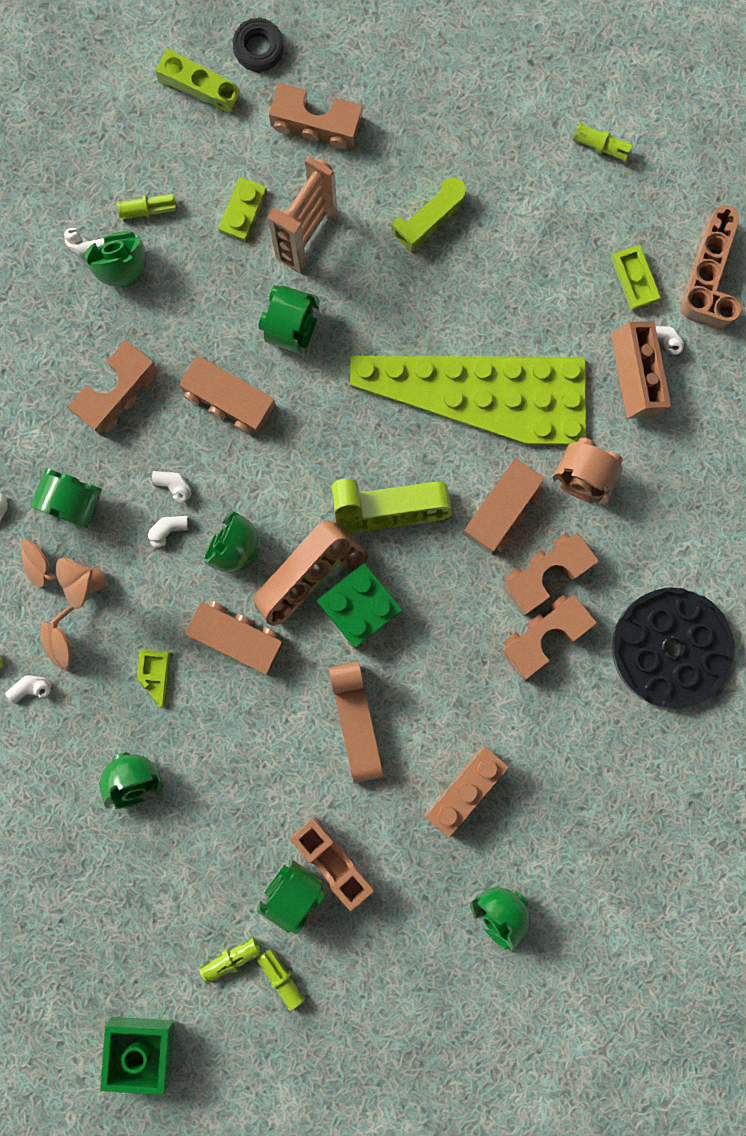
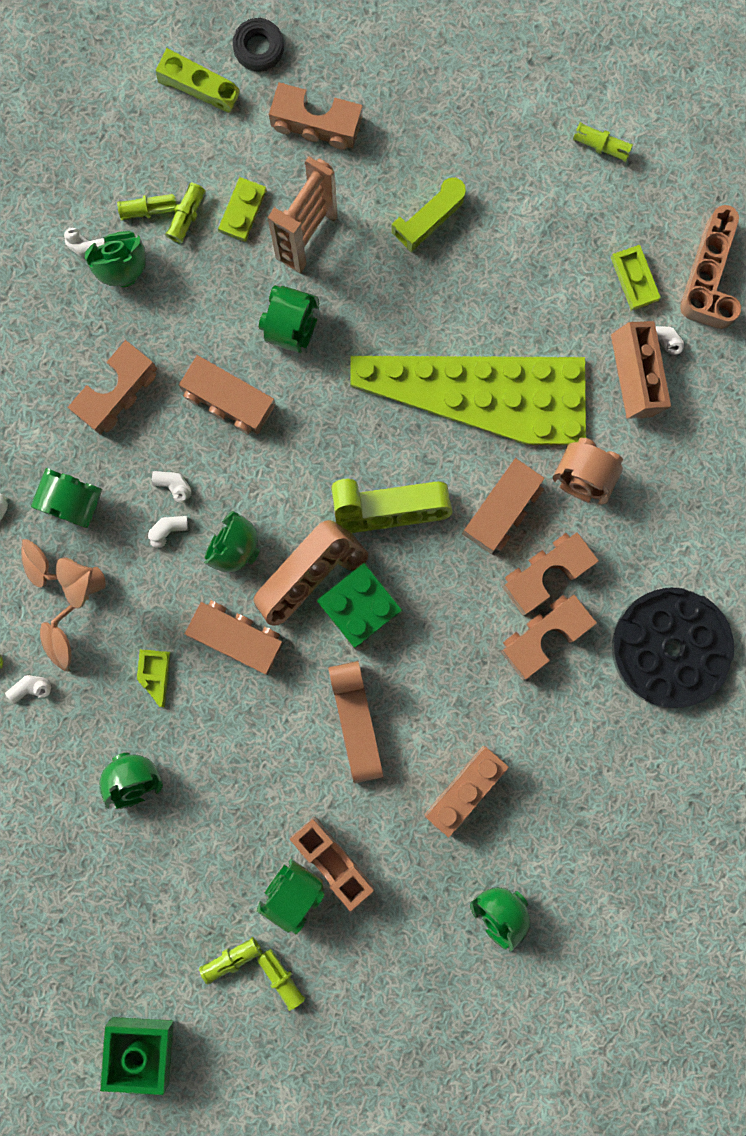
none -> lime pin [165,182,206,244]

